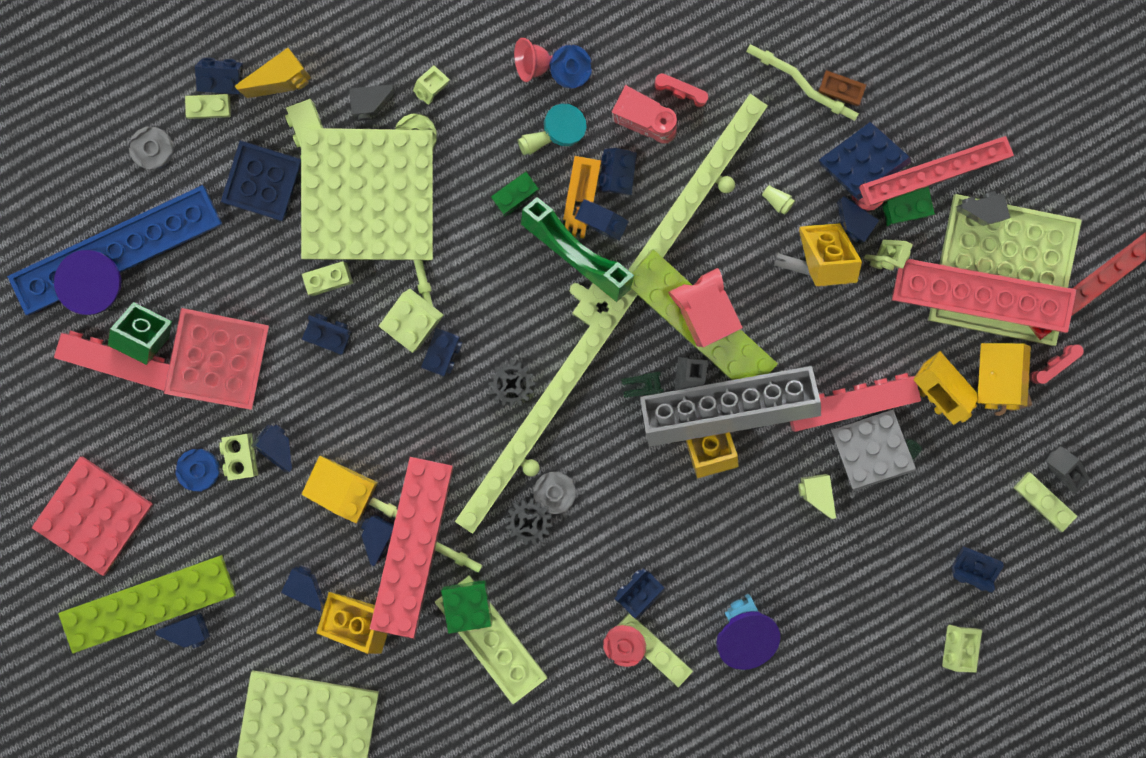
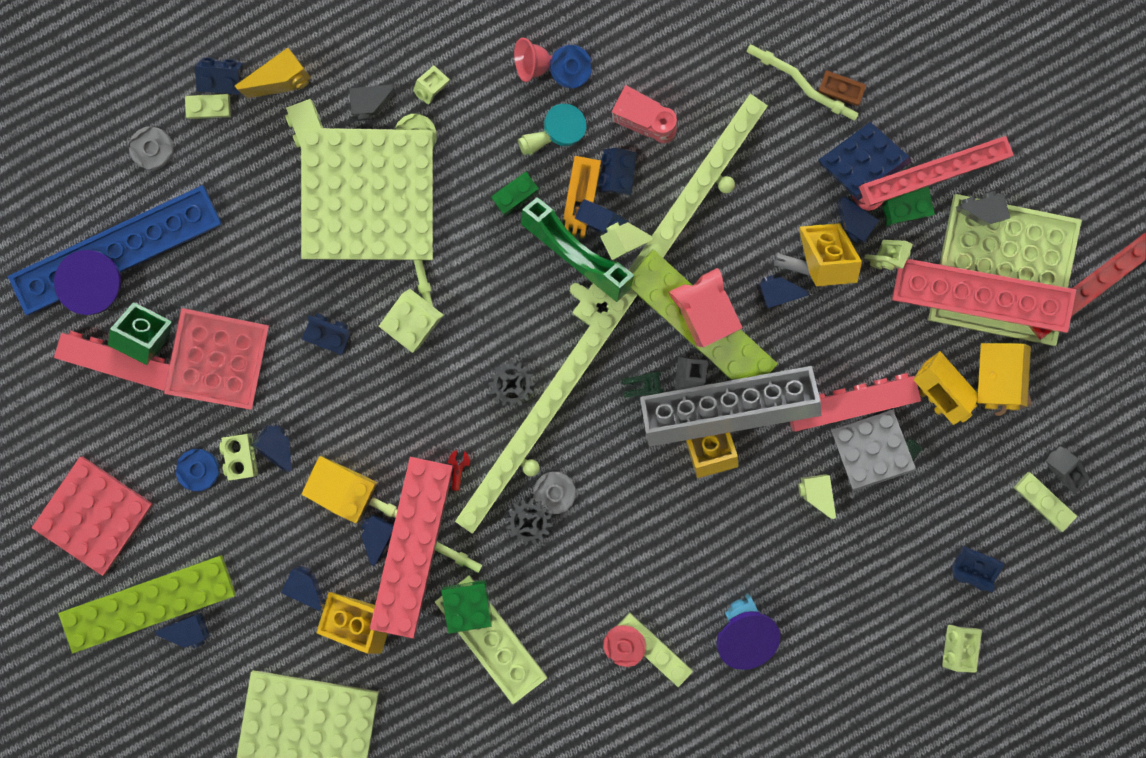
dark blue plate [221,141,301,222] -> none
yellowish green brick [302,261,353,296] -> none
dark blue bracket [421,328,463,377] -> none
dark blue bracket [614,568,666,620] -> none
coral plate [654,74,708,107] -> none
yellowish green cone [762,185,795,215] -> none
coral plate [1029,345,1084,384] -> none
none -> red bar [448,450,471,491]
none -> yellowish green slope [600,222,653,260]
none -> dark blue slope [757,275,809,309]

